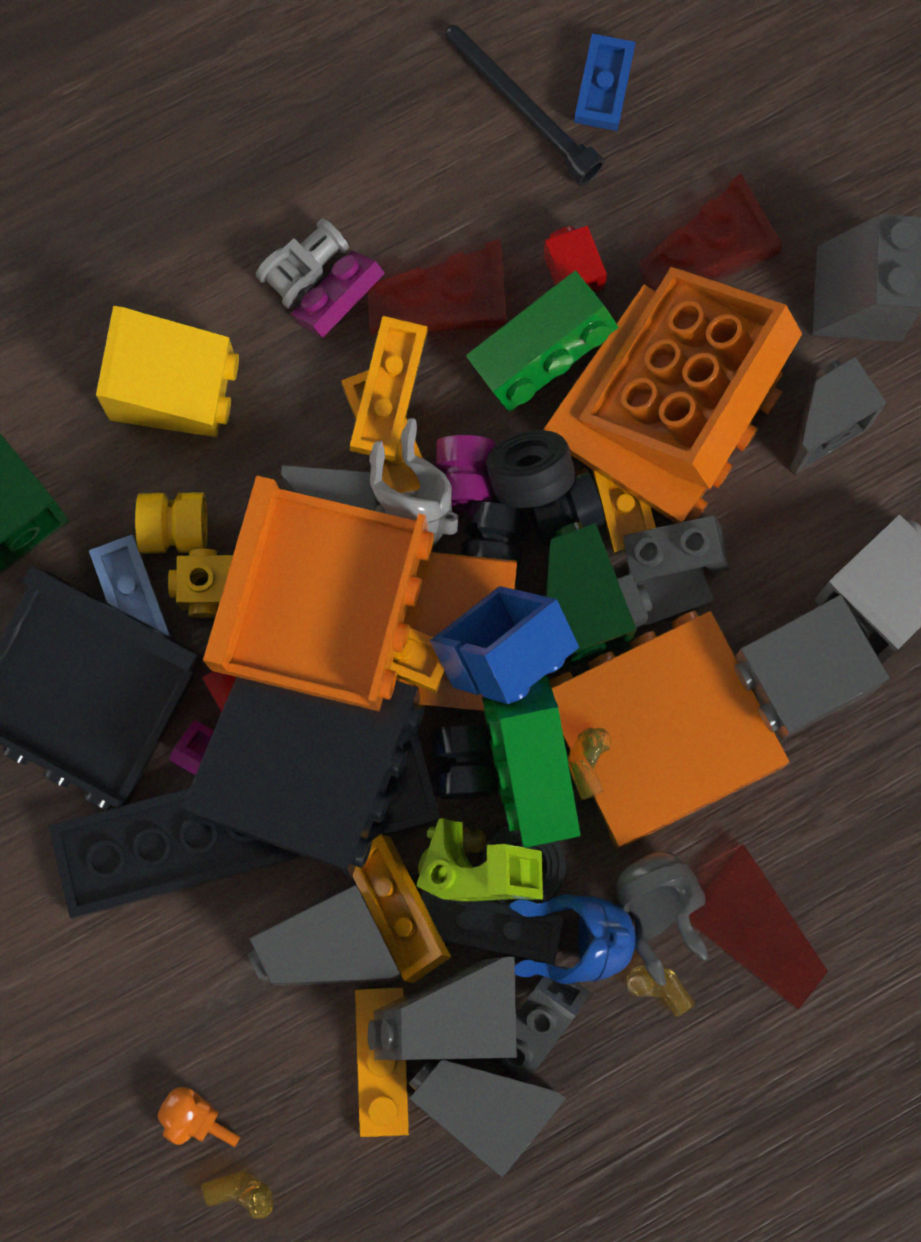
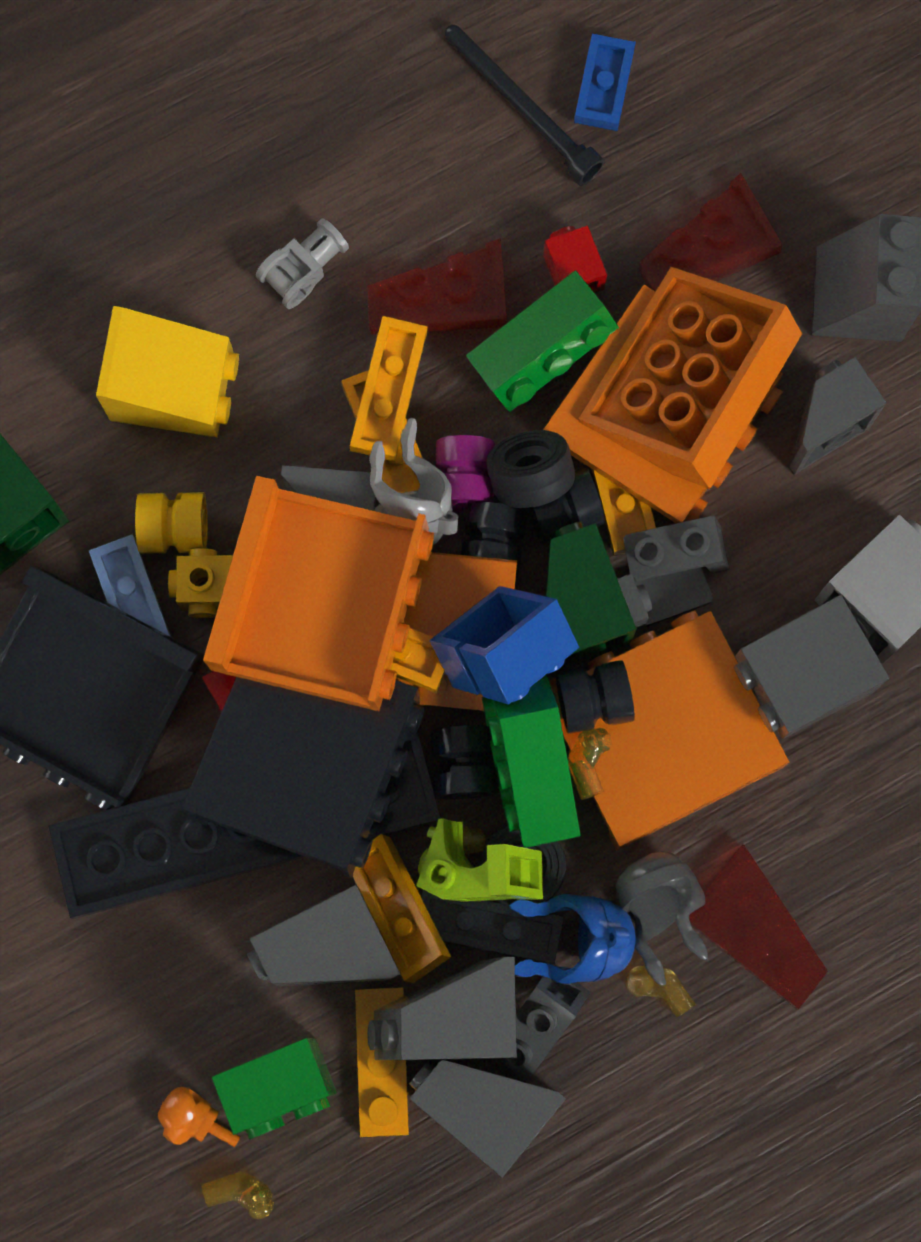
magenta plate [169,720,214,775] -> none
magenta plate [291,250,385,338] -> none
none -> green brick [212,1038,337,1140]
none -> black wheel [556,660,635,734]

